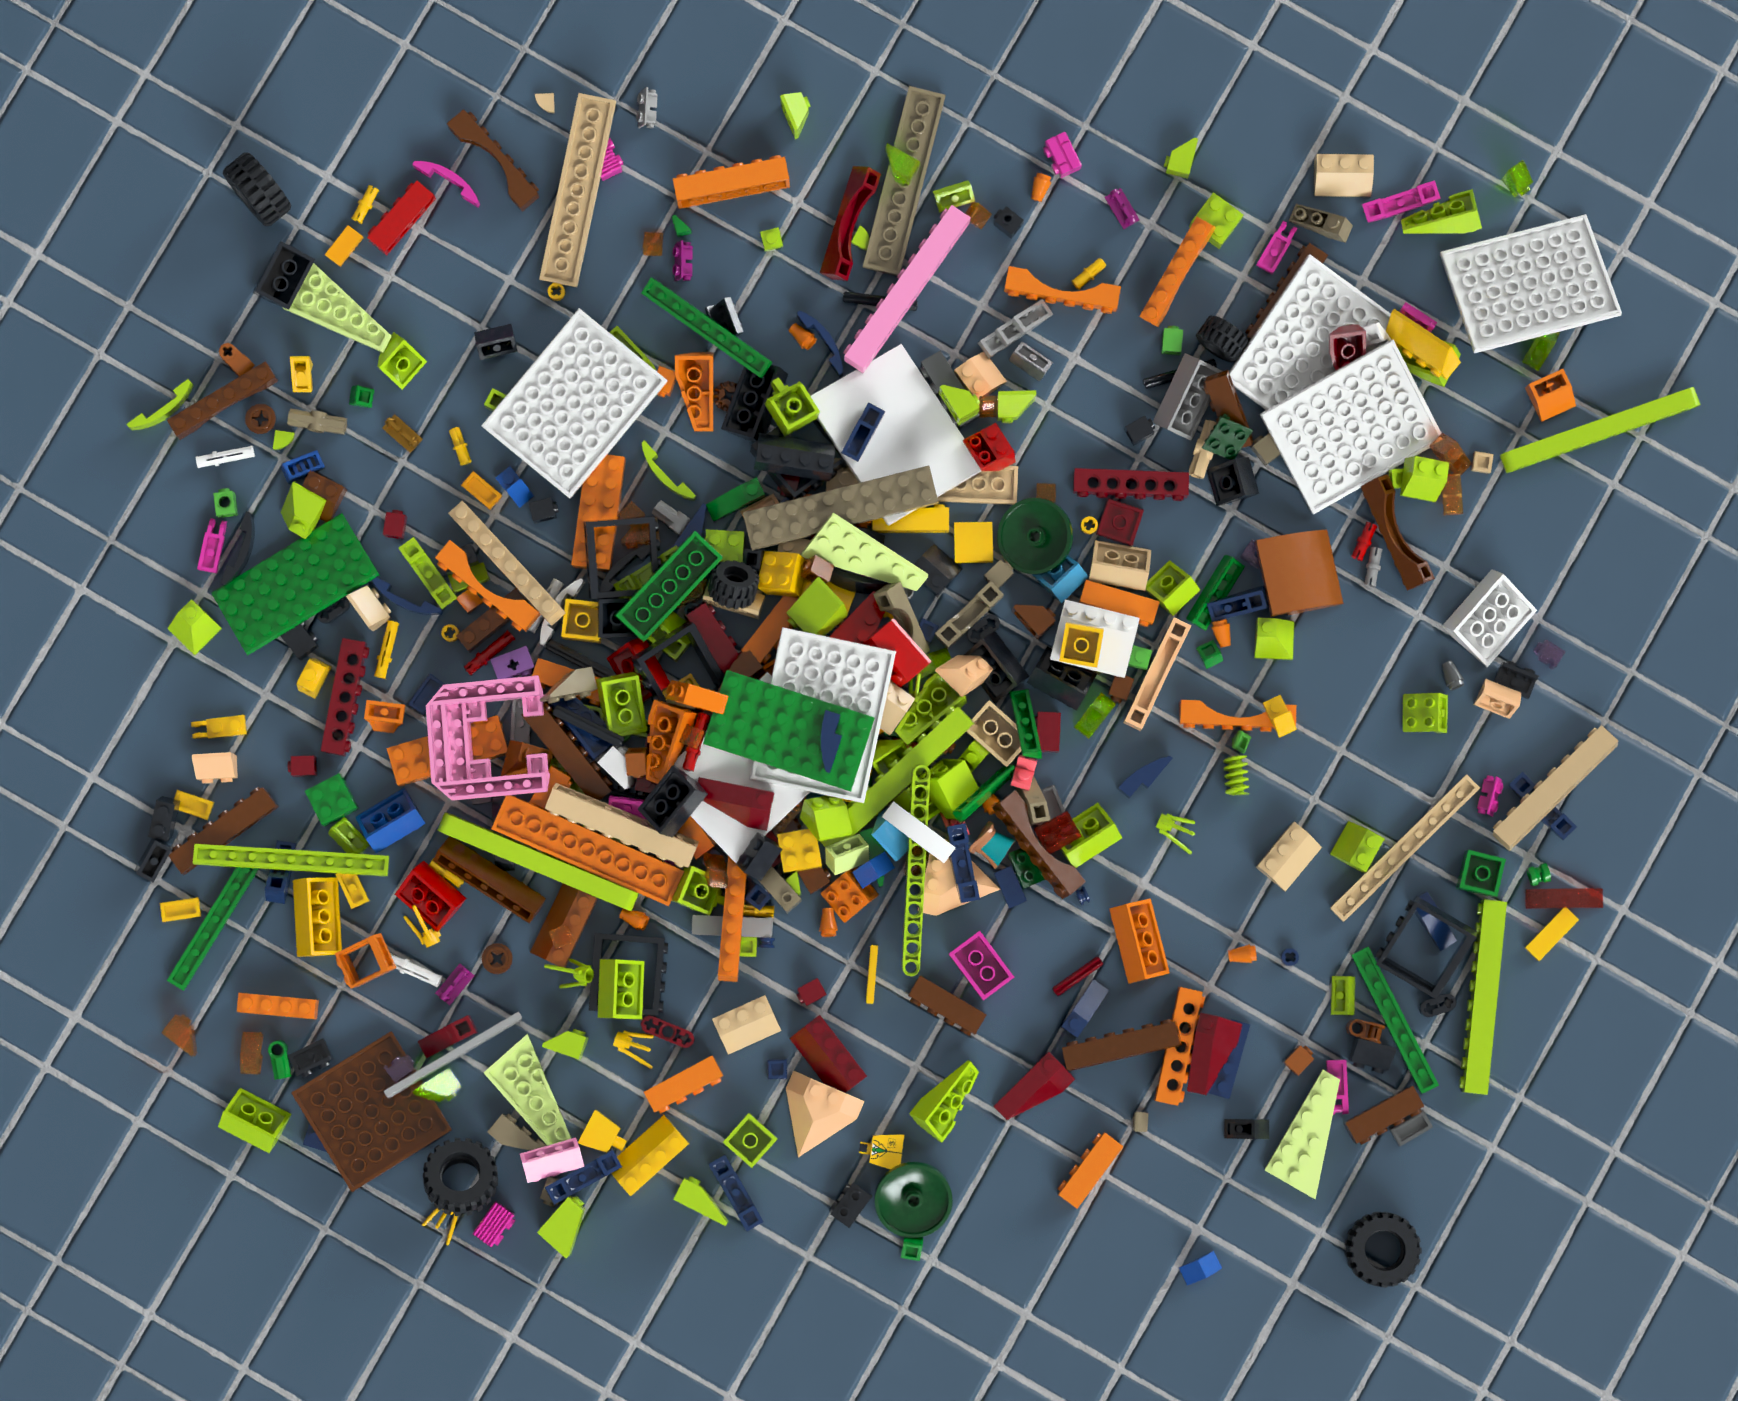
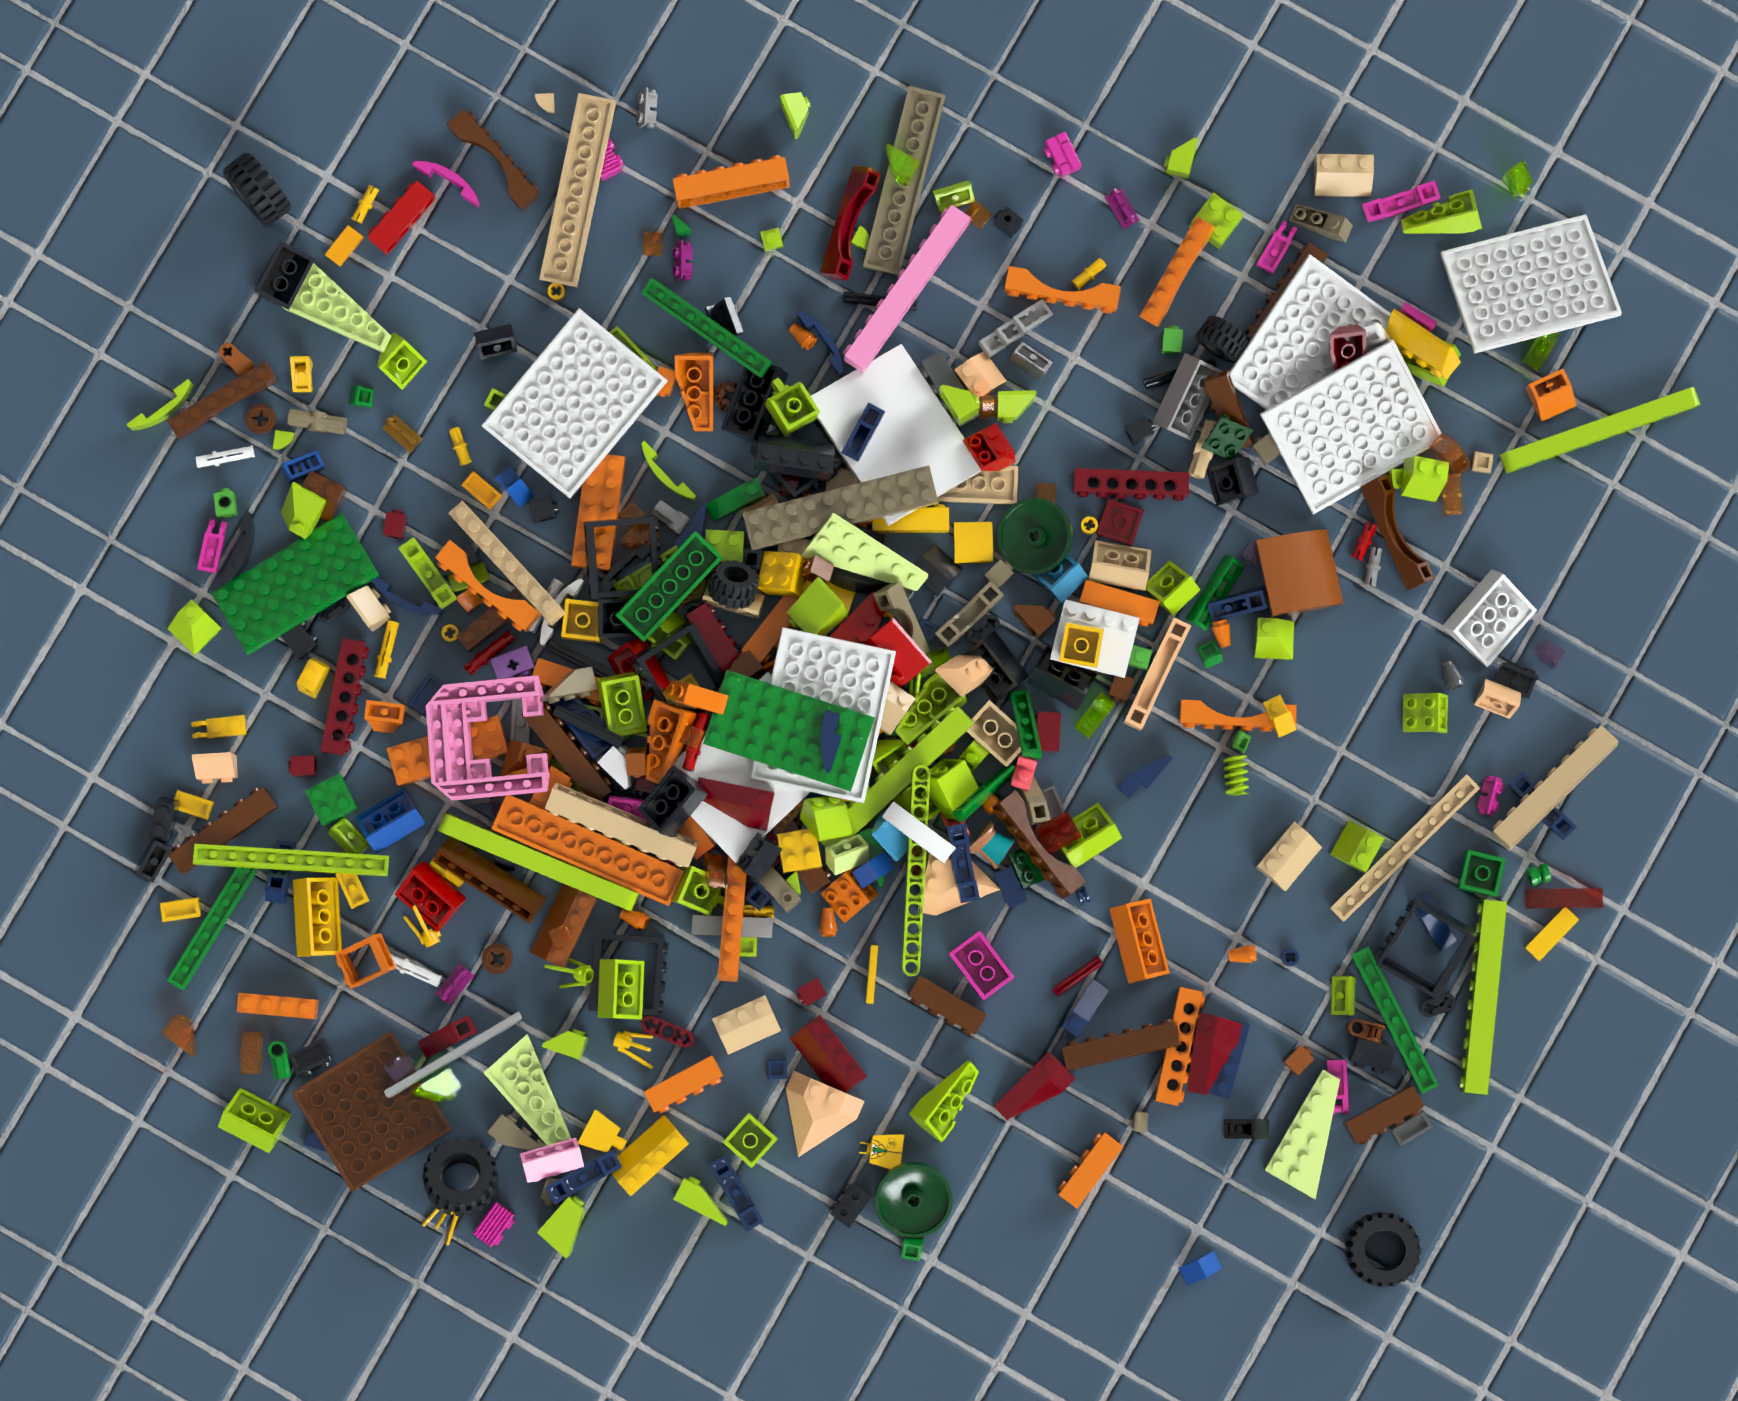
dark blue bush [758,937,775,948] -> none
orange cone [1031,173,1052,202] -> none
lime plant [1156,813,1195,854] -> none

